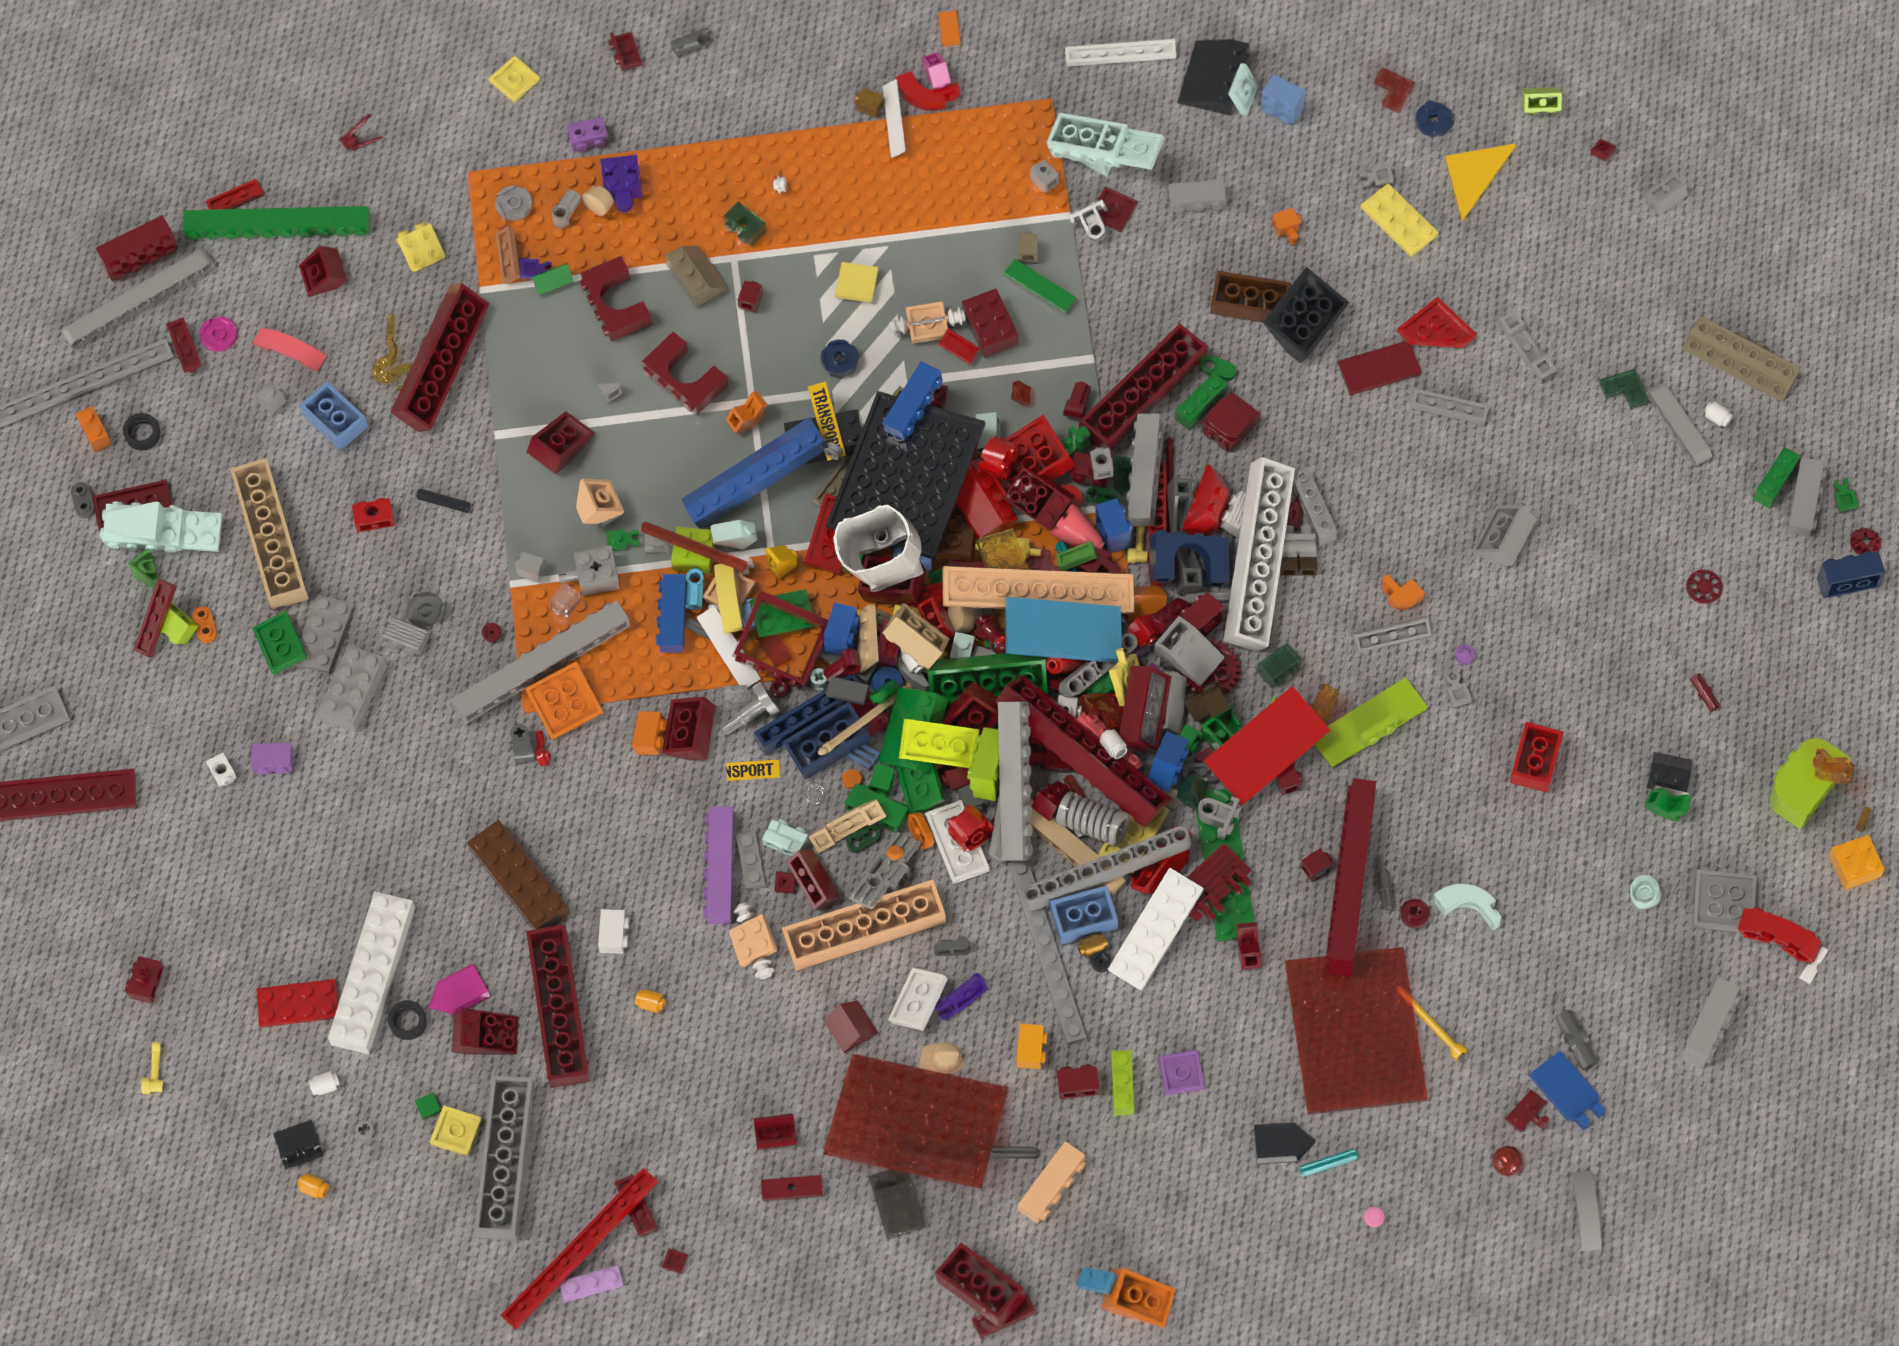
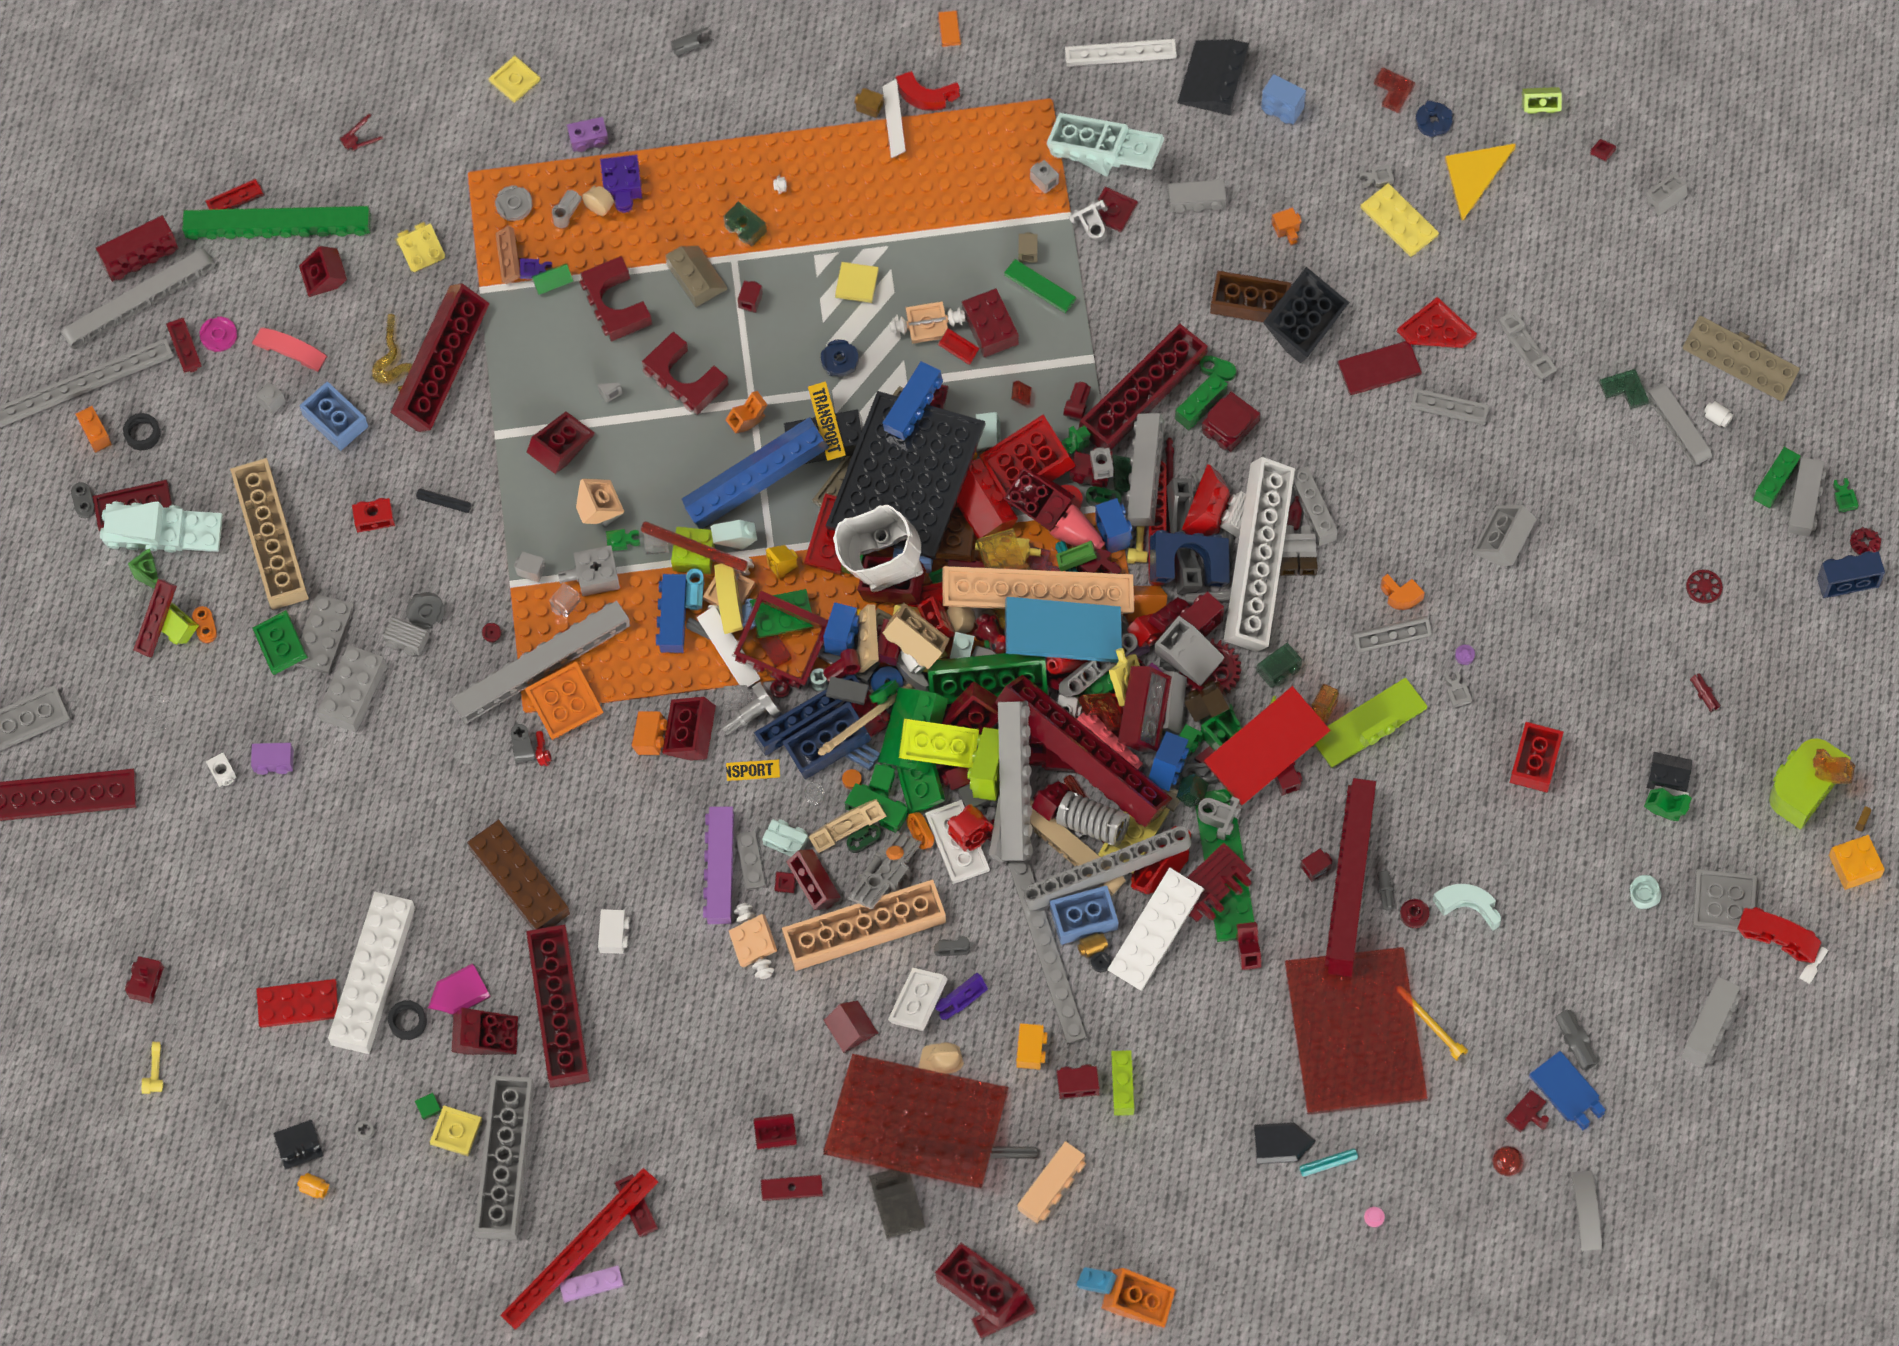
white brick [309,1071,340,1096] -> none
dark red bracket [608,32,643,71] -> none
light orange brick [635,989,666,1013] -> none
dark red tile [662,1248,688,1274] -> none
light grey bush [824,442,843,460] -> none
brick [921,52,951,88] -> none
red brick [979,435,1021,480] -> none
white brick [1100,730,1127,759] -> none
medium lavender tile [1158,1050,1205,1096] -> none
light aqua tile [1229,63,1259,116] -> none

